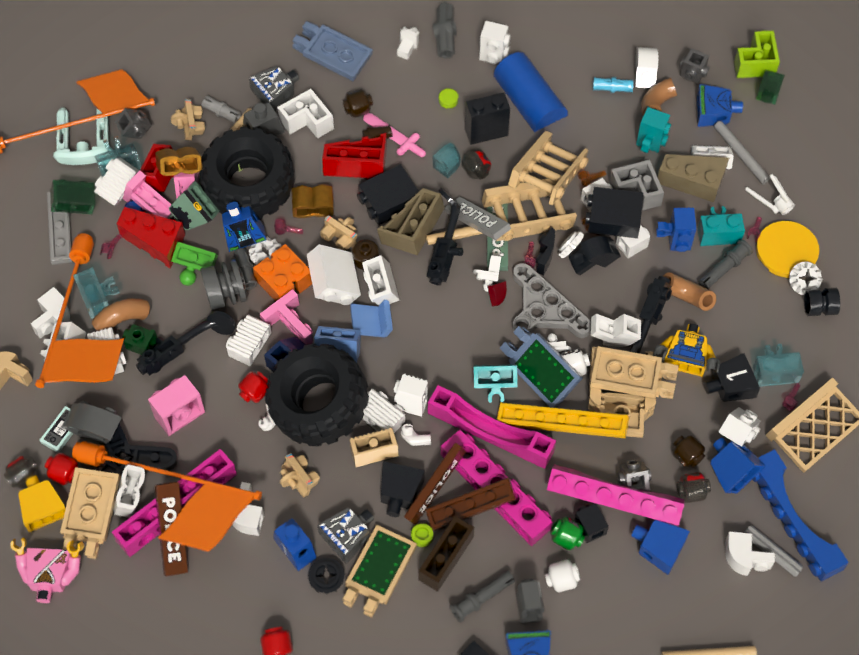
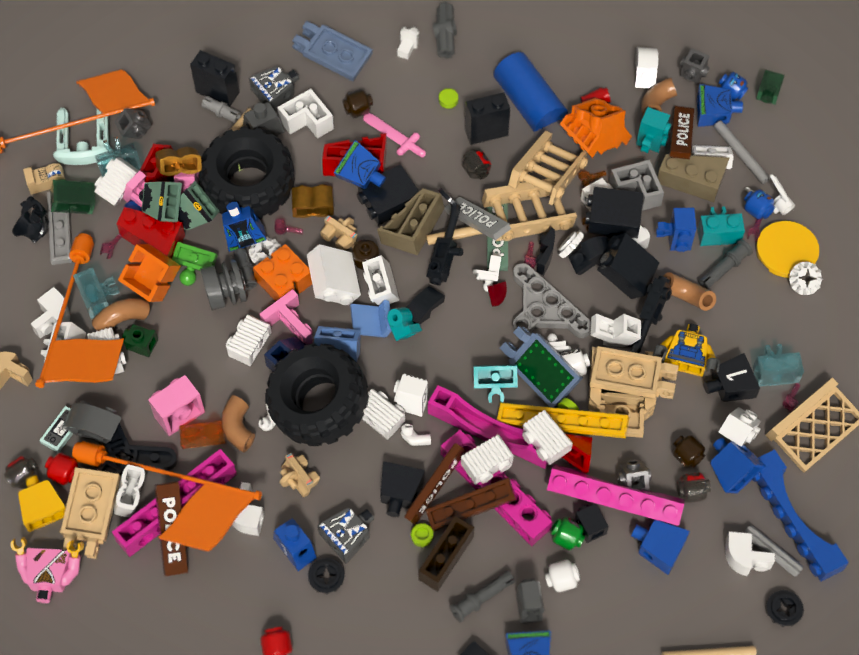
black piece [136,311,236,376] -> none
tan hips [171,99,205,140] -> none
red head [238,371,269,403] -> none
tile [343,525,417,618] -> none
tan brick [350,428,398,467] -> none
dark brown cone [362,125,393,139] -> none
clear light blue brick [433,143,461,178] -> none
white brick [479,21,511,64] -> none
medium azure pin [593,77,633,93] -> none
lime brick [734,31,780,78] -> none
black wheel [804,288,840,316] -> none
none -> black helmet [12,196,49,243]
none -> tan leg [23,163,66,195]
none -> orange piece [118,244,181,302]
none -> sand green torso [139,181,182,222]
none -> clear orange tile [179,420,226,449]
none -> black brick [190,50,239,107]
none -> medium nougat cylinder [222,395,255,453]
none -> blue torso [334,140,386,189]
none -> teal leg [387,307,422,341]
none -> black slope [406,286,445,324]
none -> white brick [461,434,514,485]
none -> white brick [522,410,573,465]
none -> lime tile [558,398,579,410]
none -> orange slope [560,98,632,158]
none -> red slope [562,434,592,474]
none -> red cone [580,87,611,103]
none -> black brick [597,233,660,299]
none -> reddish brown tile [670,106,695,159]
none -> blue head [718,72,749,101]
none -> blue head [744,189,775,220]
none -> black gear [766,590,804,627]

